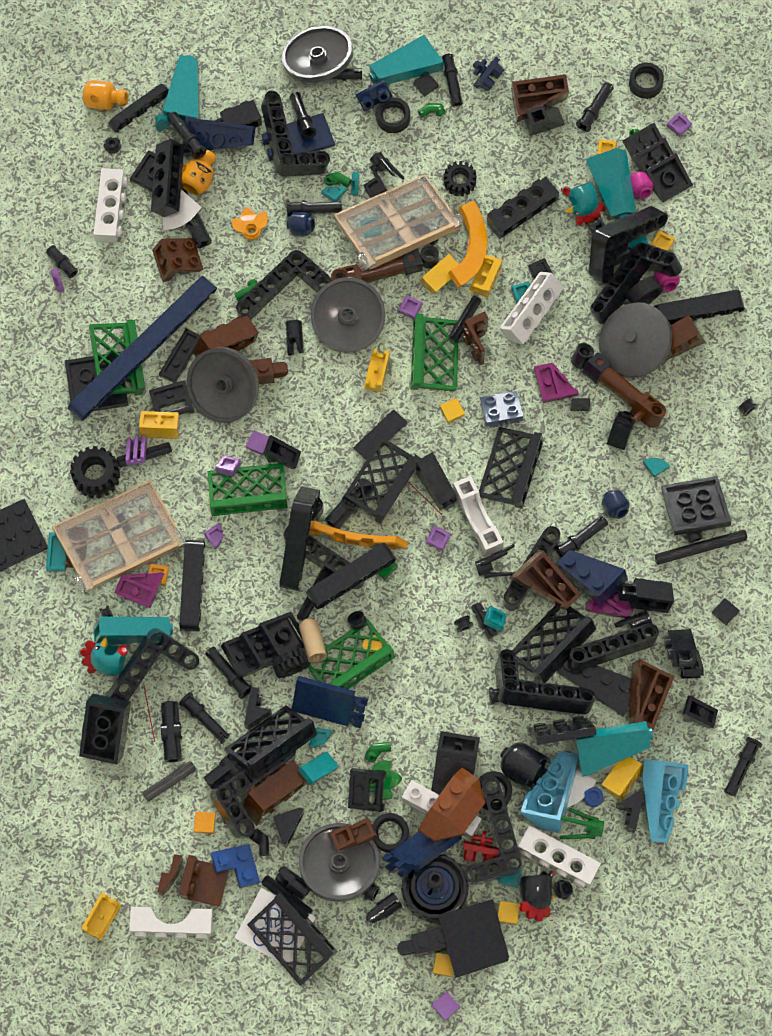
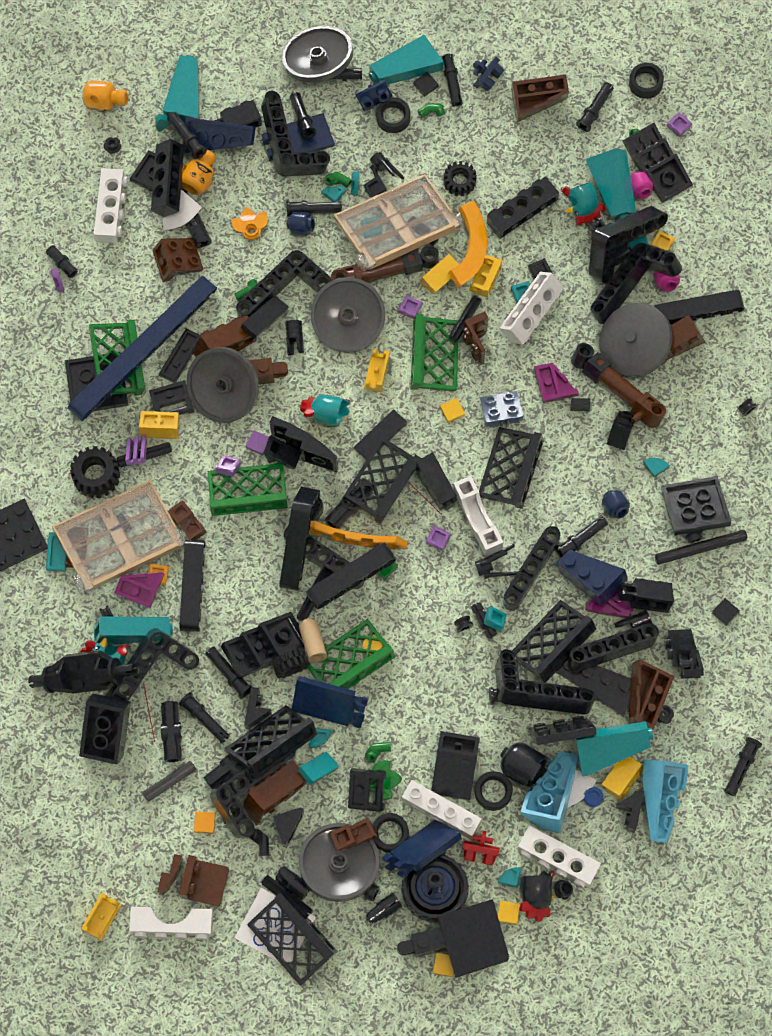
black beam [109,84,169,132] -> none
medium lavender tile [204,523,223,549] -> none
blue plate [210,844,260,888] -> none
black bush [347,611,367,630] -> none
dark orange wedge [418,768,485,842] -> none
medium lavender tile [432,992,460,1021] -> none
black beam [464,776,522,885] -> none
reddish brown wedge [509,551,581,608] -> none
black slope [524,105,565,136] -> none
green plant [559,808,604,839] -> none
yellow tile [597,139,617,155] -> none
black tyre [626,276,663,304] -> none
black slope [683,695,718,729] -> none
none -> black plate [28,650,138,694]
none -> reddish brown slope [168,500,207,540]
none -> black tile [240,295,289,339]
none -> black slope [269,416,338,473]
none -> teal piece [300,394,350,427]
none -> black plate [657,705,674,724]

